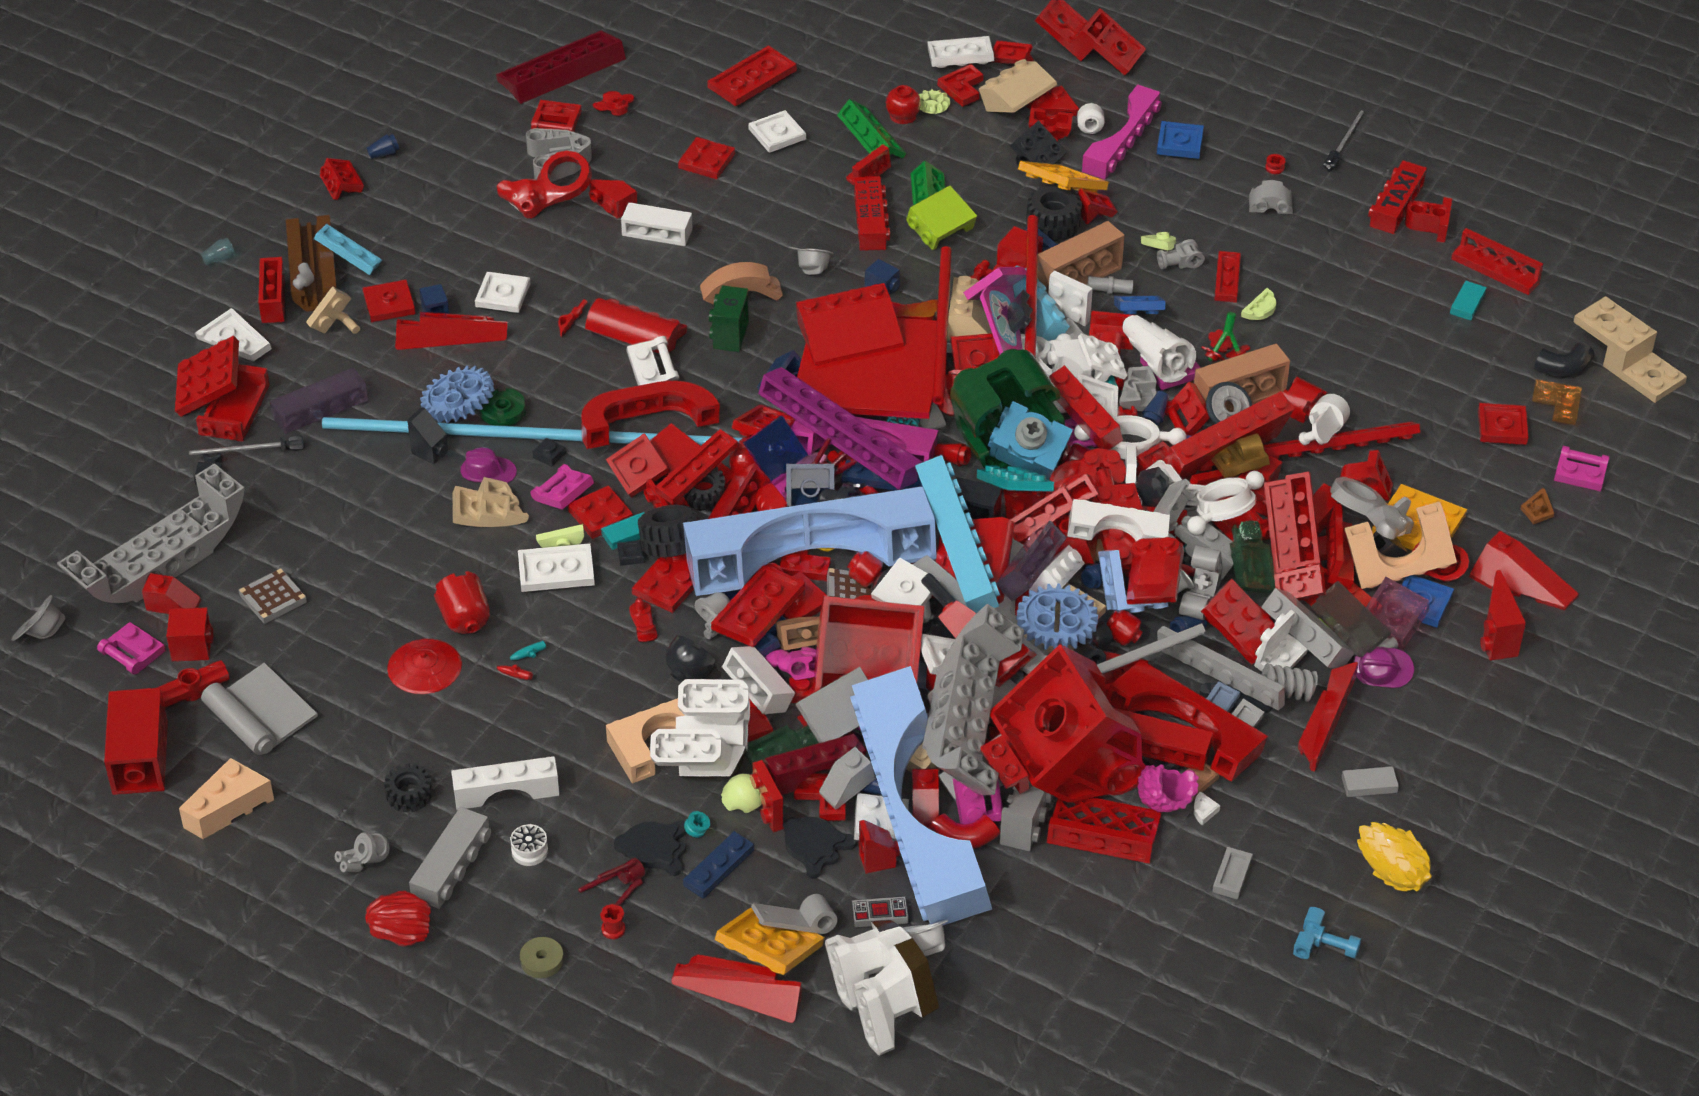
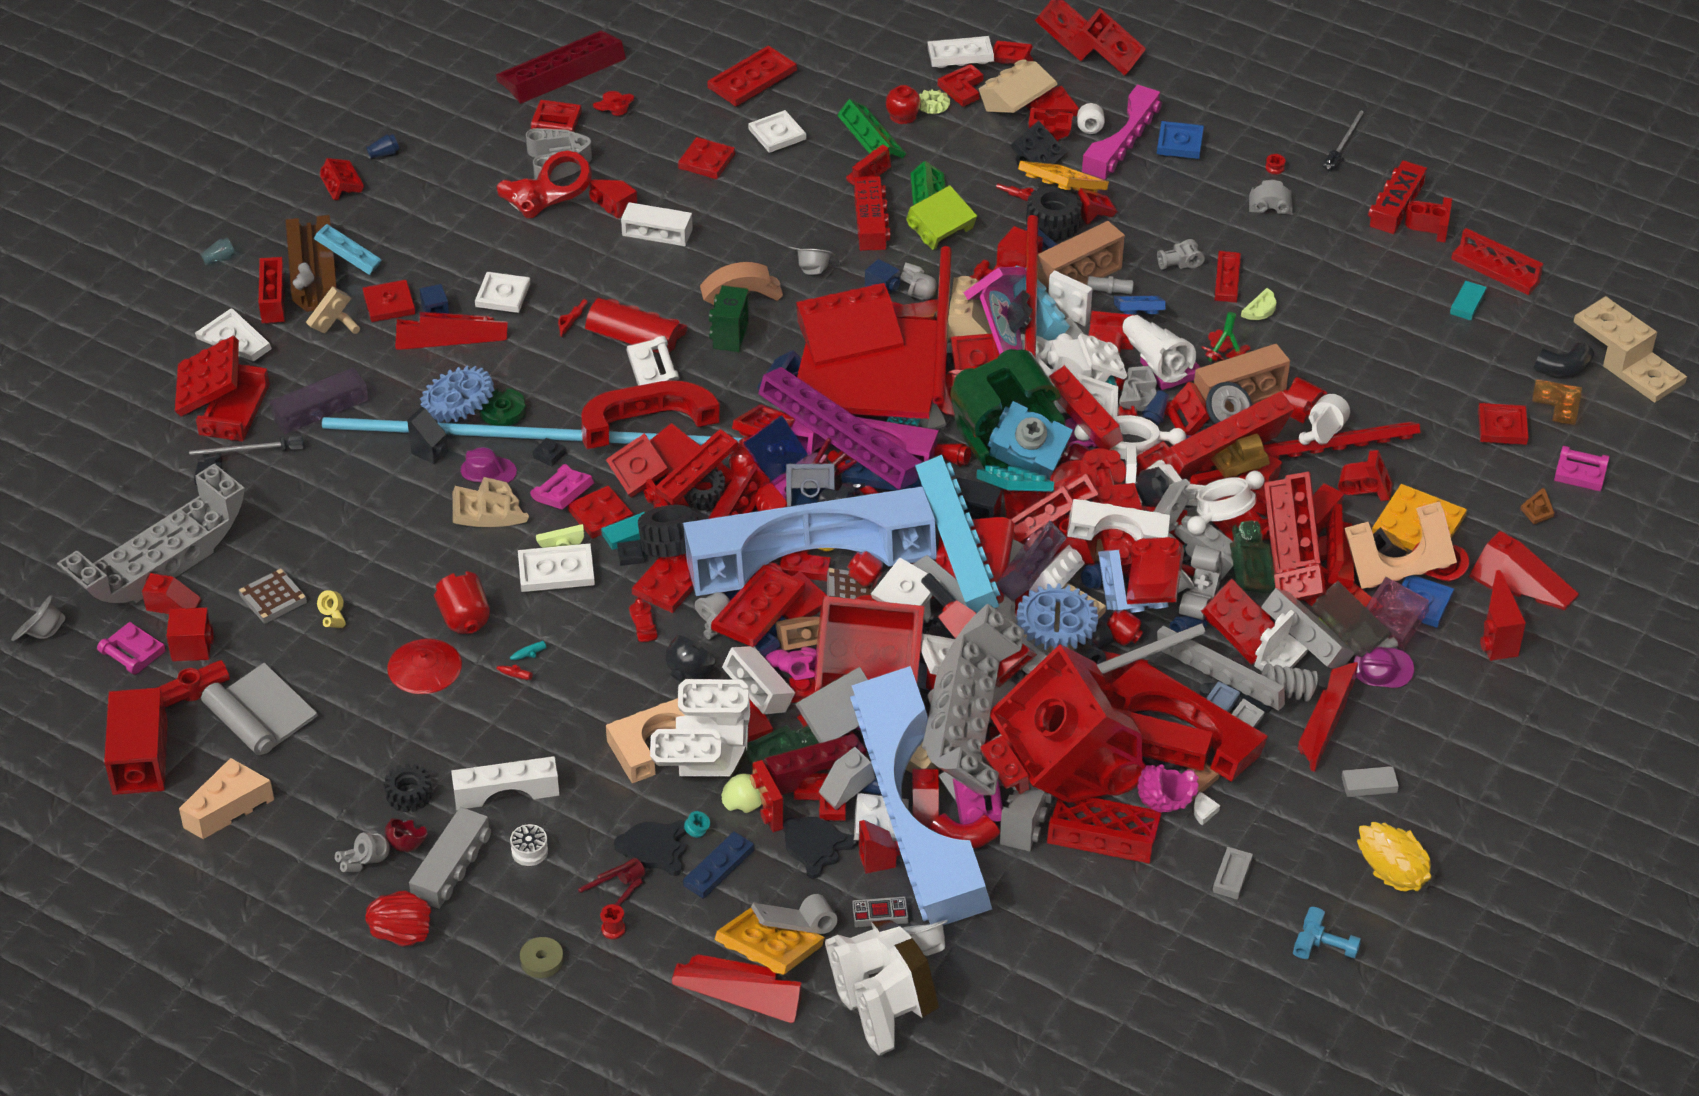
yellowish green plate [1141,232,1176,251] -> none
light grey animal [1330,477,1414,539] -> none
none -> light yellow plate [317,590,346,628]
none -> dark red hair [385,818,428,852]
none -> light grey piece [900,262,937,300]
none -> red hand [996,183,1034,201]

